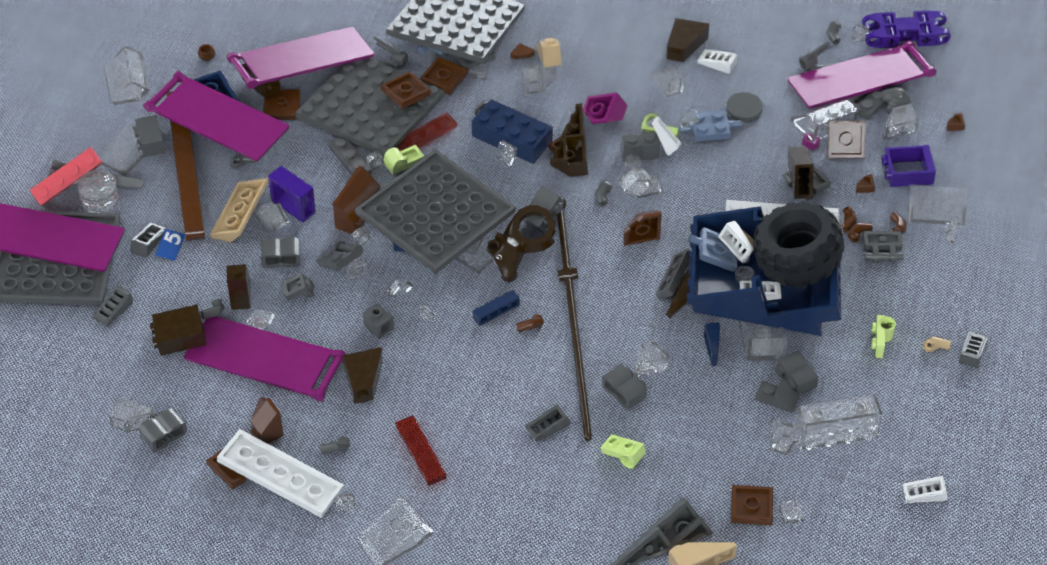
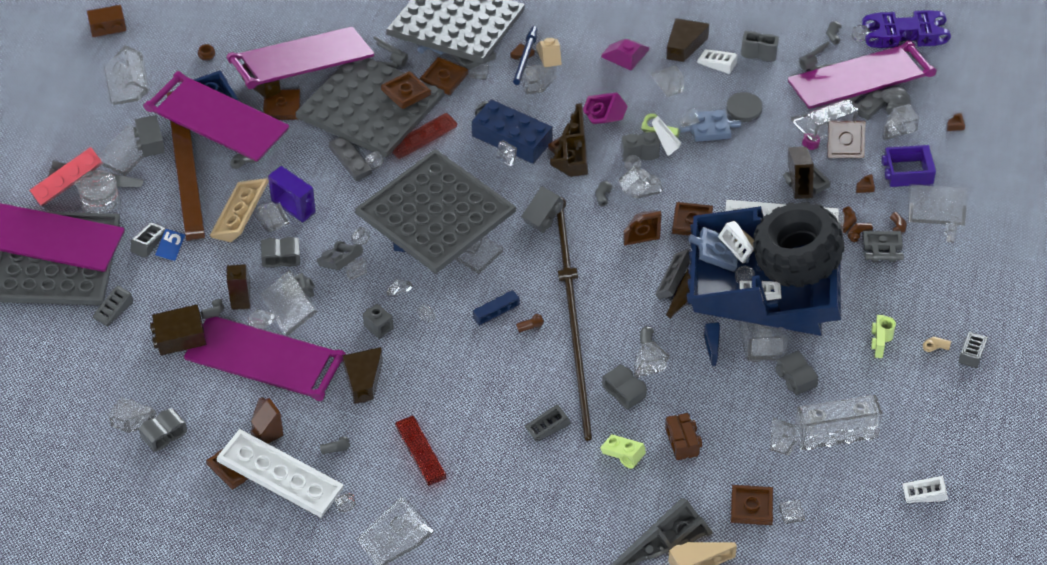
reddish brown slope [333,166,381,235] -> none
yellowish green plate [384,145,425,175] -> none
dark brown animal [487,205,555,282] -> none
dark grey slope [755,378,799,413] -> none
none -> reddish brown brick [87,5,127,37]
none -> clear tile [260,270,317,336]
none -> dark blue bar [513,26,538,85]
none -> magenta slope [601,39,649,71]
none -> dark grey arm [640,326,659,353]
none -> reddish brown brick [665,413,702,460]
none -> reddish brown plate [672,202,713,236]
none -> dark grey brick [741,31,779,61]

